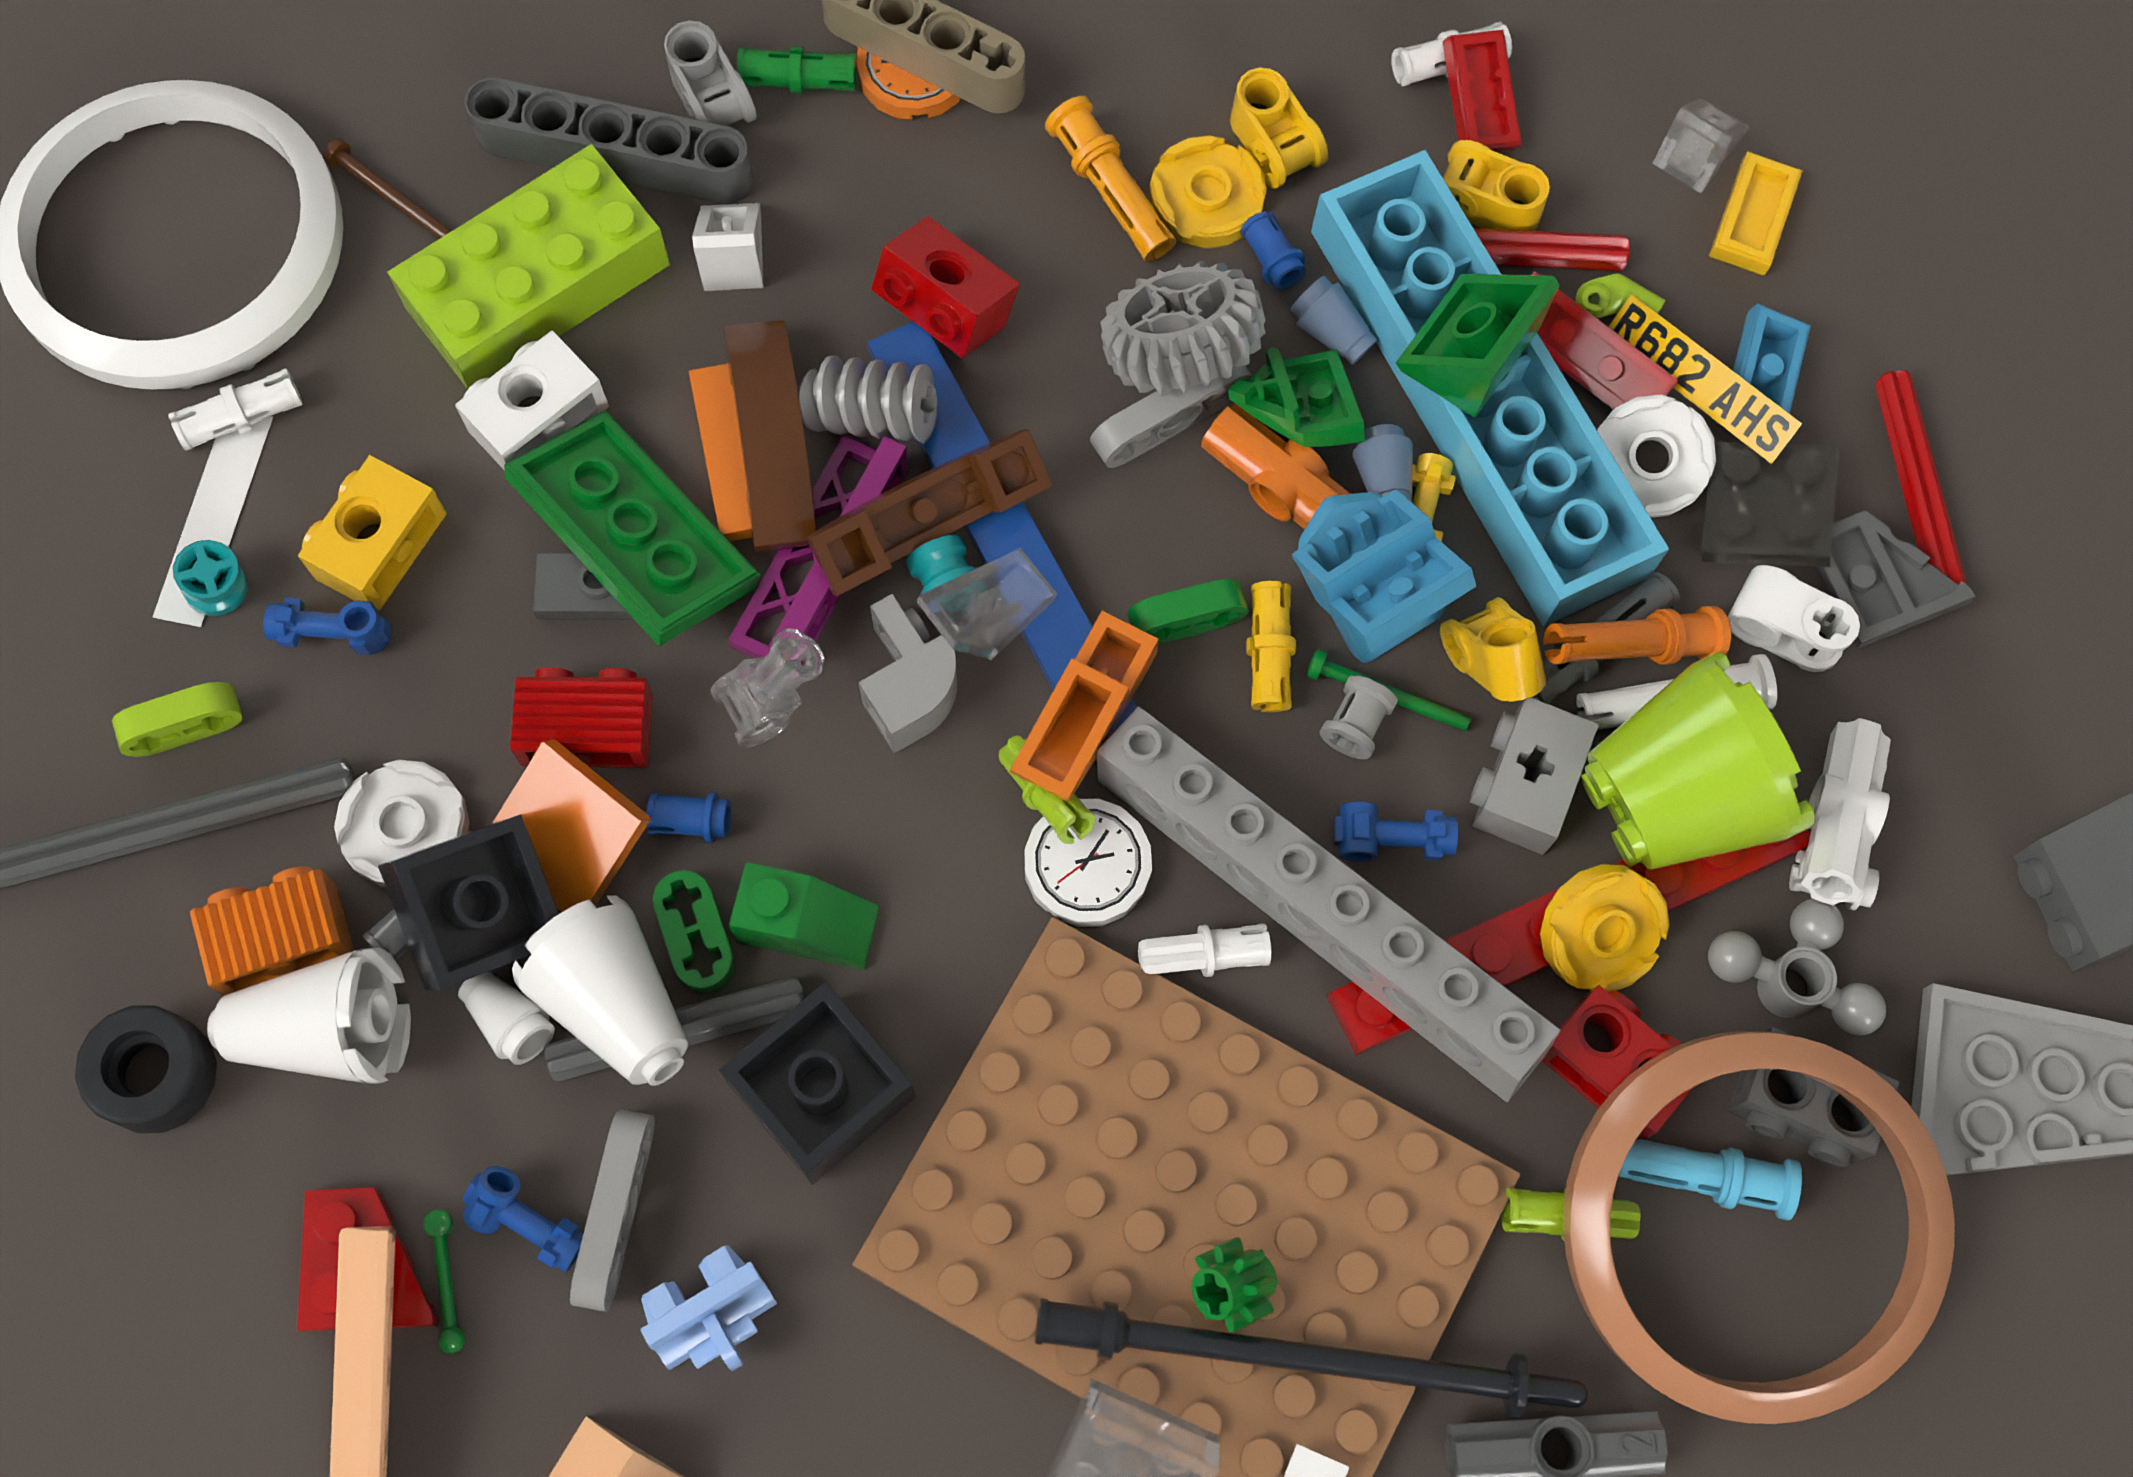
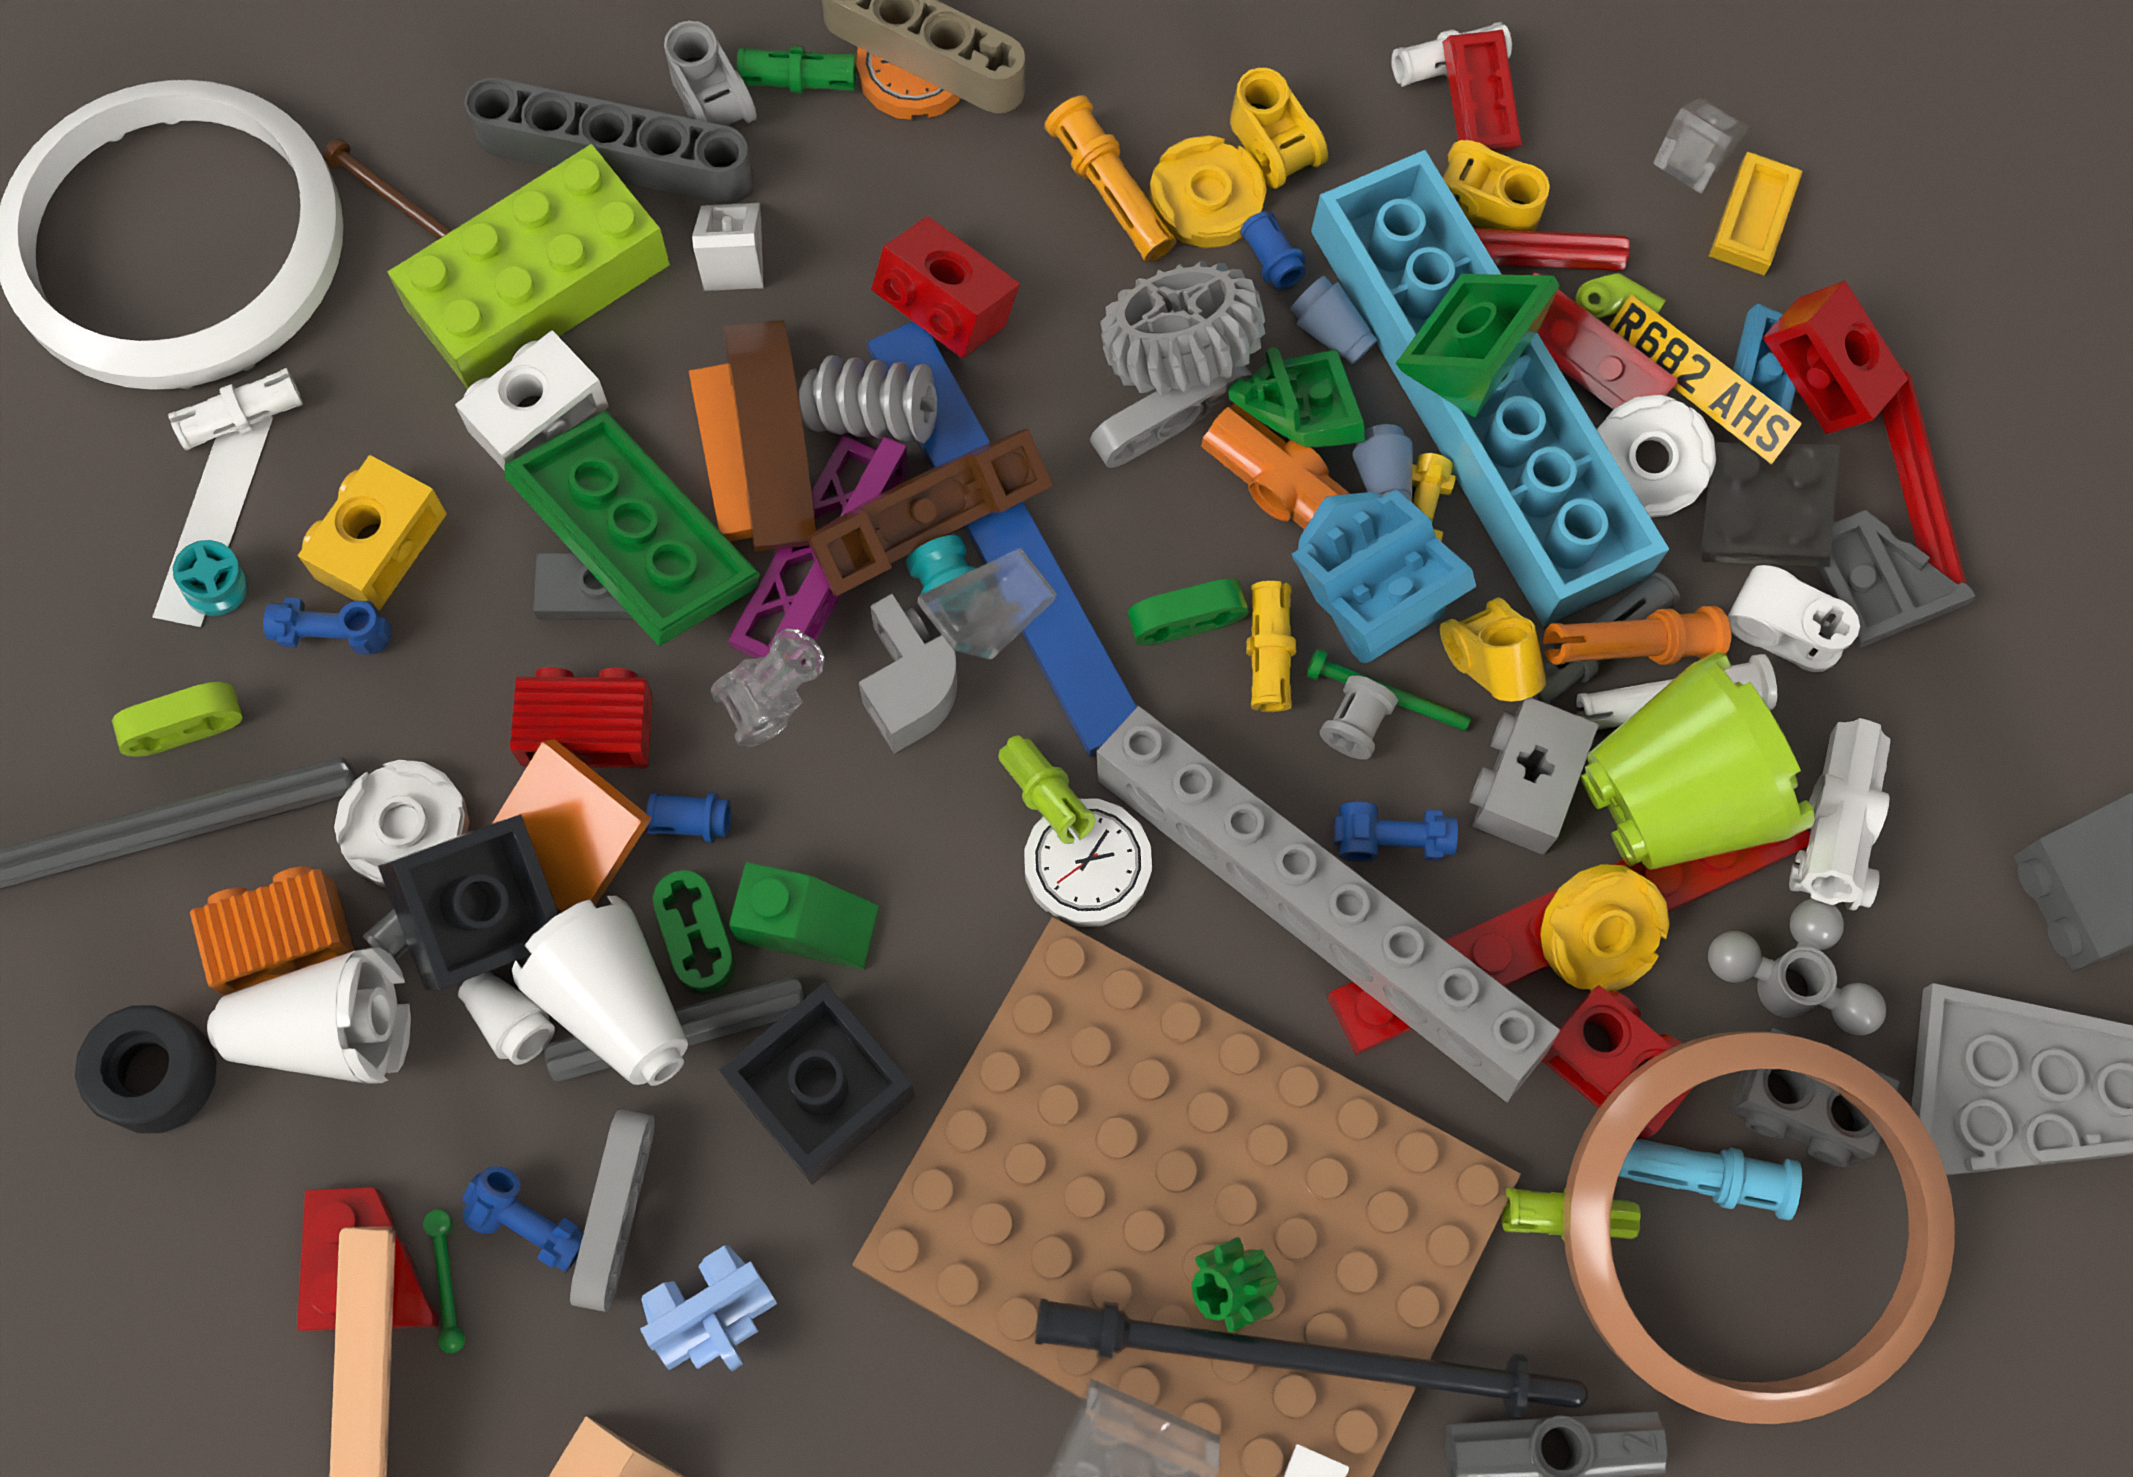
orange slope [1010,611,1159,802] -> none
white axle [1138,923,1271,977] -> none
none -> red brick [1763,280,1908,434]

